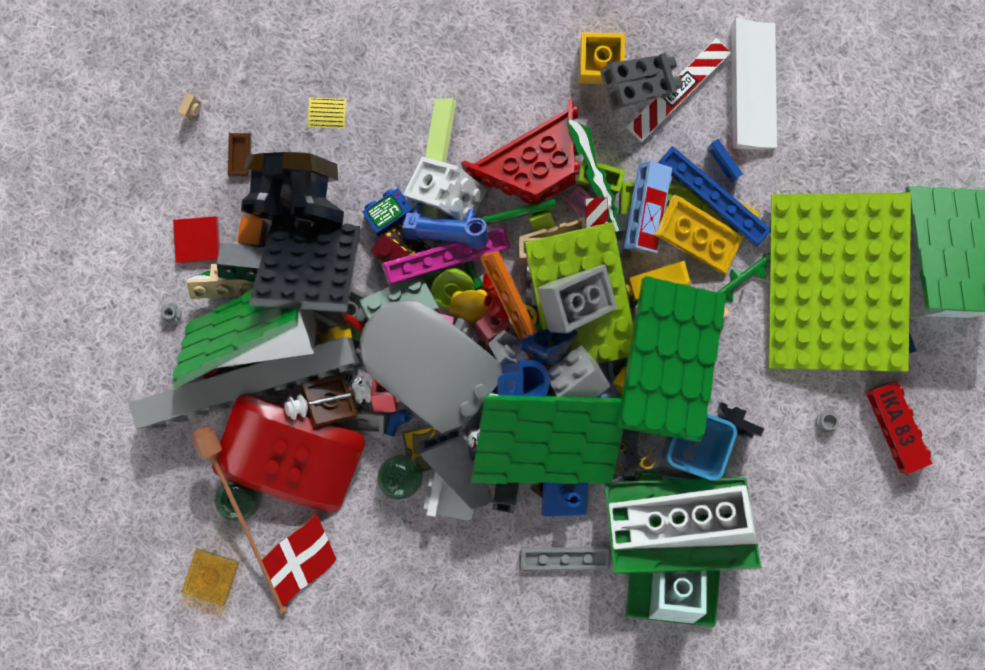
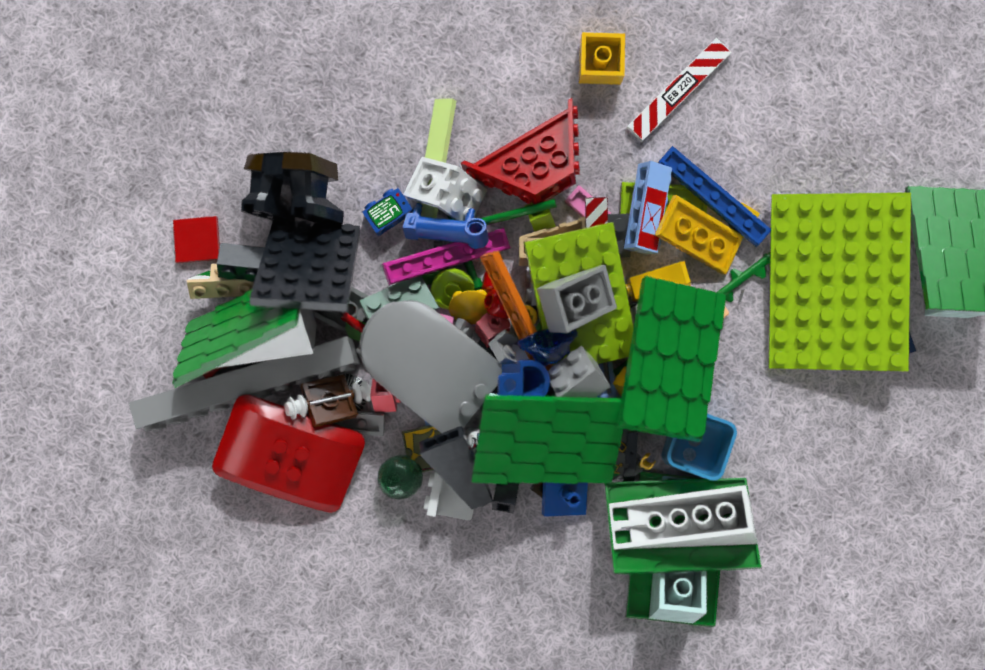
light grey plate [160,302,182,324] -> none
tan plate [178,92,200,121] -> none
clear yellow plate [181,548,240,606] -> none
flag [191,425,337,614] -> none
clear green cylinder [214,480,261,522] -> none
reddish brown tile [228,133,252,177] -> none
orange brick [237,215,268,247] -> none
light yellow sticker [308,98,346,128] -> none
yellow plate [316,327,352,345] -> none
slope [370,223,431,263] -> none
blue arm [384,409,412,437] -> none
light grey tile [521,546,610,571] -> none
sword [567,119,621,232] -> none
lime brick [576,159,625,195] -> none
dark grey hips [600,53,683,111] -> none
blue tile [707,139,743,182] -> none
black slope [717,402,765,439] -> none
white arch [731,17,777,150] -> none
light grey plate [816,410,839,432] -> none
red brick [865,381,933,474] -> none

